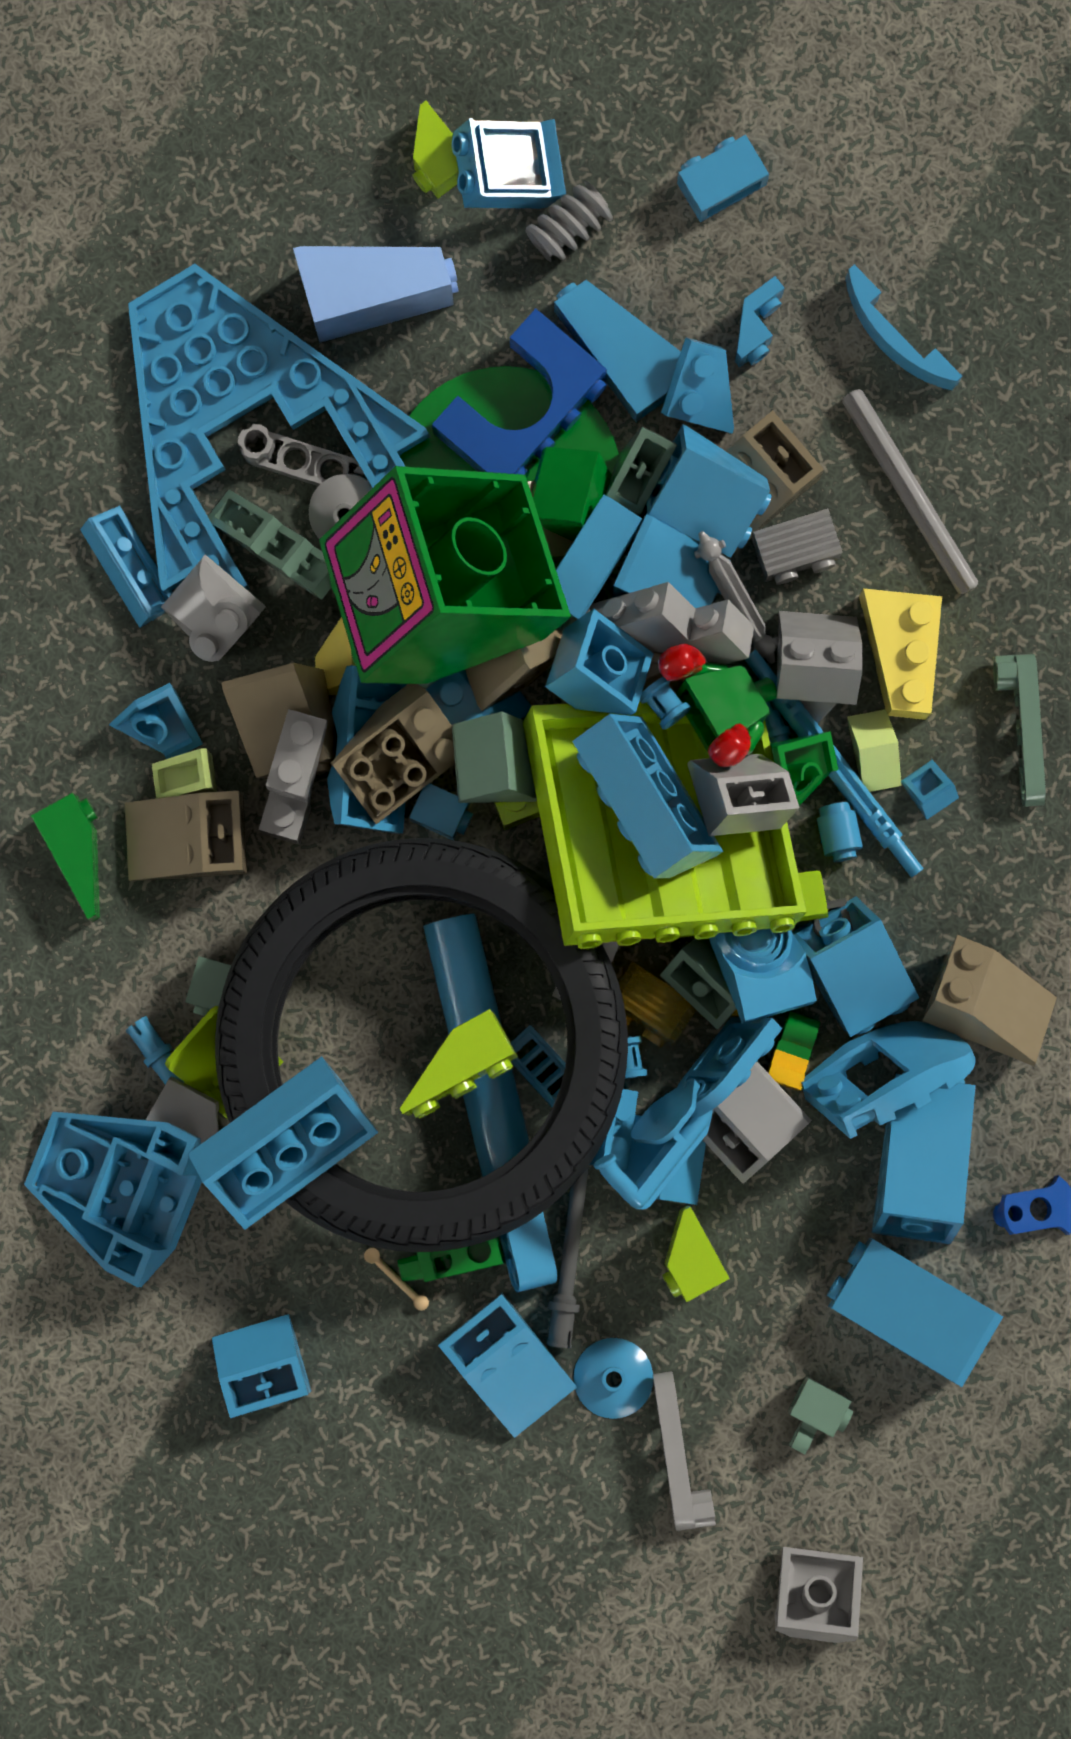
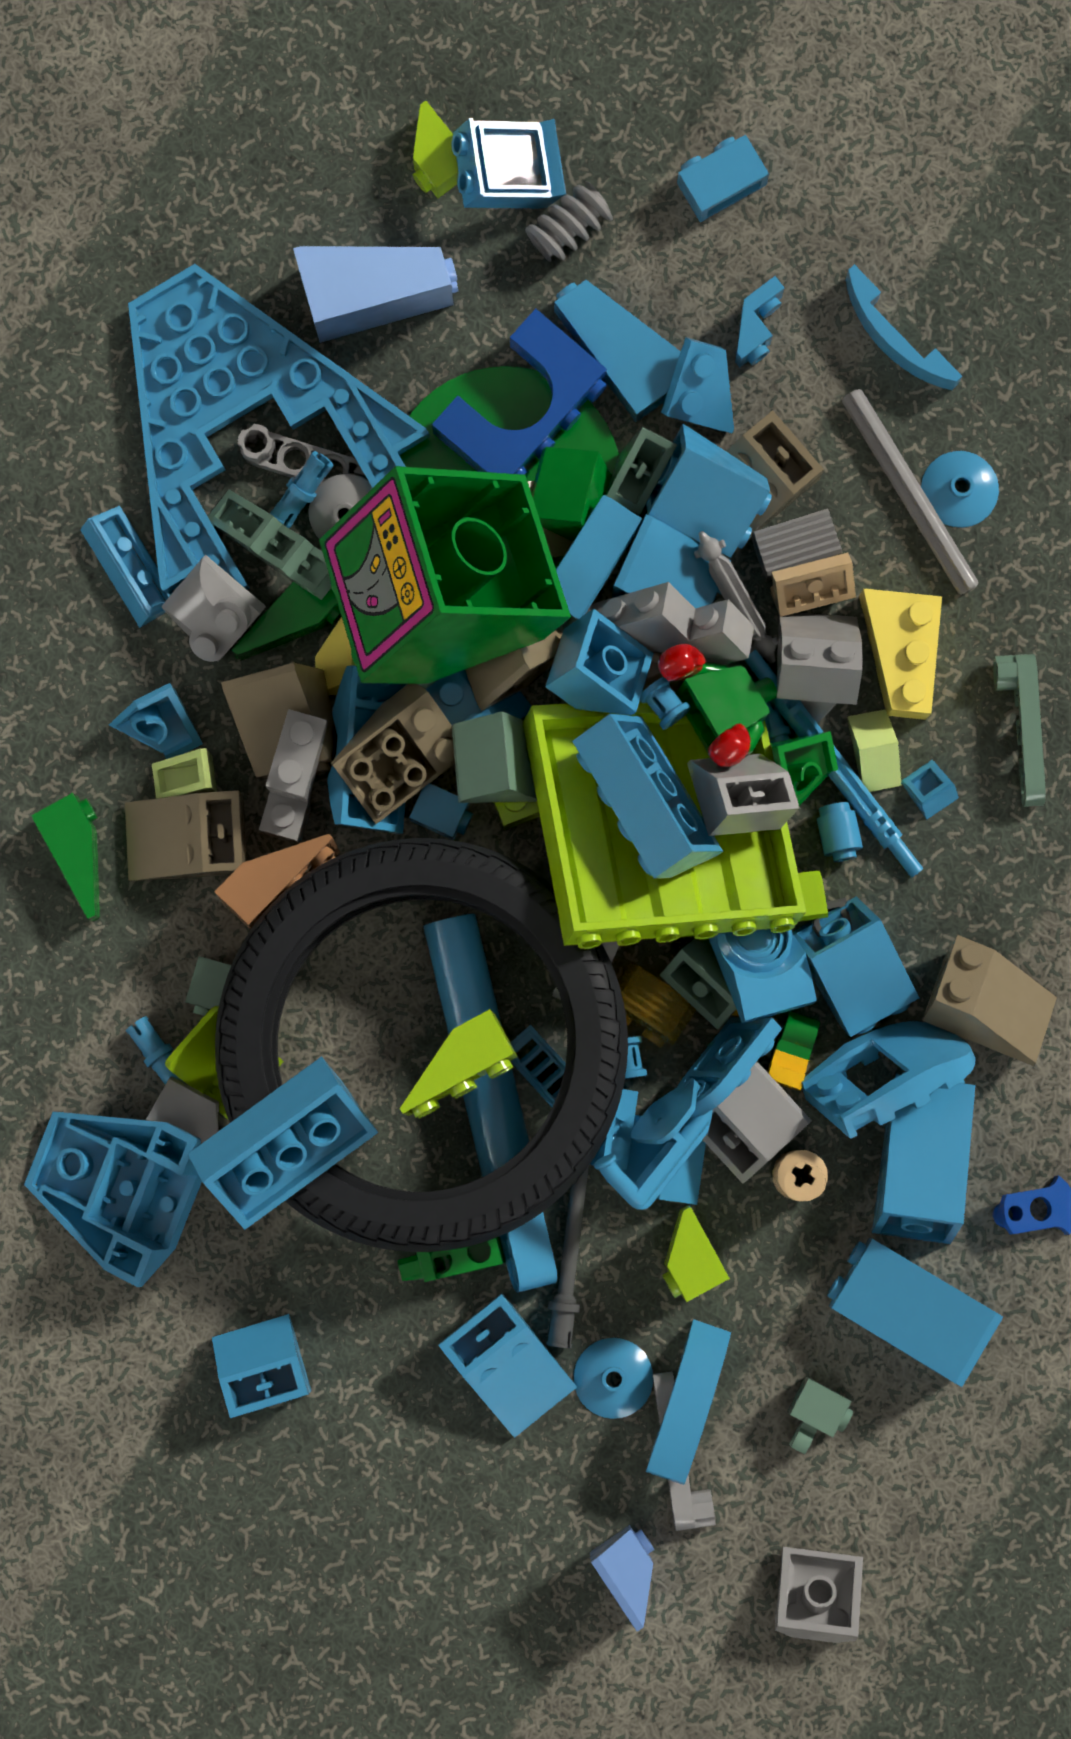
tan hinge [364,1248,429,1311] -> none
none -> medium nougat slope [214,834,340,930]
none -> green slope [232,582,342,661]
none -> dark azure pin [270,451,333,528]
none -> medium blue slope [590,1525,655,1631]
none -> dark azure slope [645,1319,731,1485]
none -> tan bracket [770,552,856,617]
none -> tan piece [772,1150,828,1201]
none -> dark azure dish [921,451,999,528]

